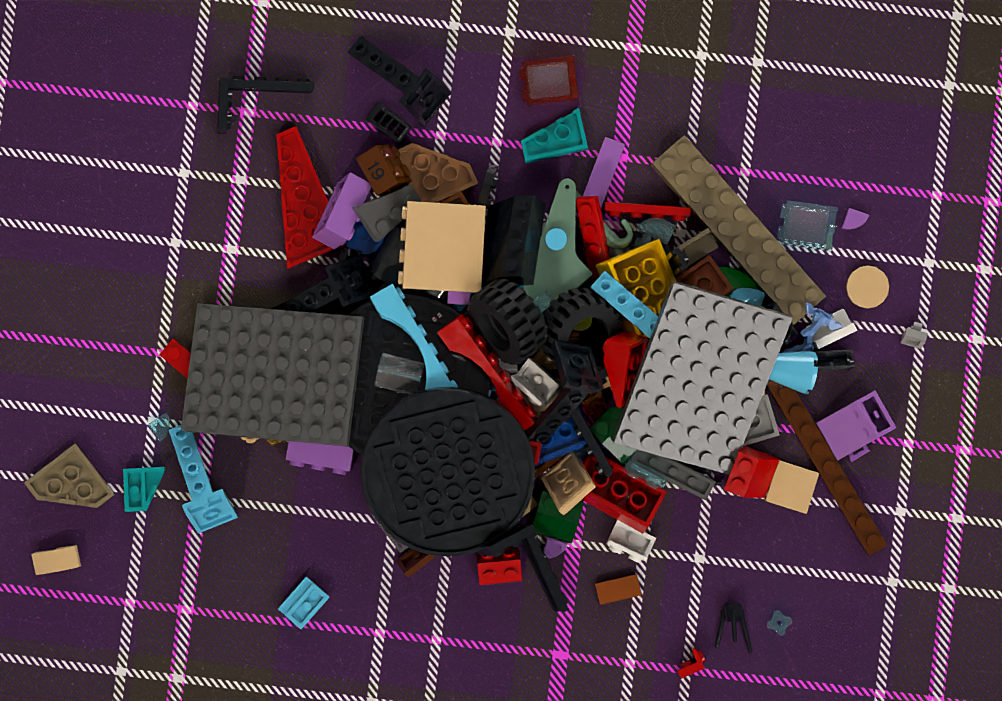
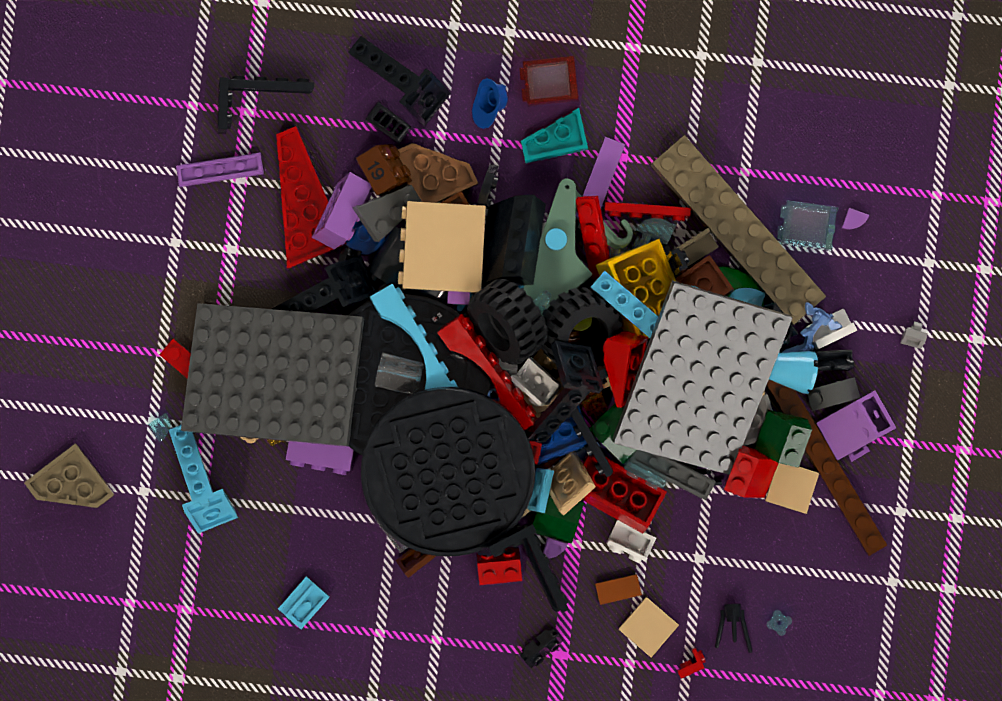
tan slope [31,545,81,575] -> none
teal wing [123,467,166,512] -> none
tan tile [846,266,889,309] -> none
none -> medium lavender tile [176,153,264,187]
none -> blue piece [472,78,508,129]
none -> black hinge [519,627,564,668]
none -> medium azure tile [527,468,554,513]
none -> tan tile [618,597,679,657]
none -> dark green slope [754,409,812,468]
none -> dark grey brick [807,377,860,411]

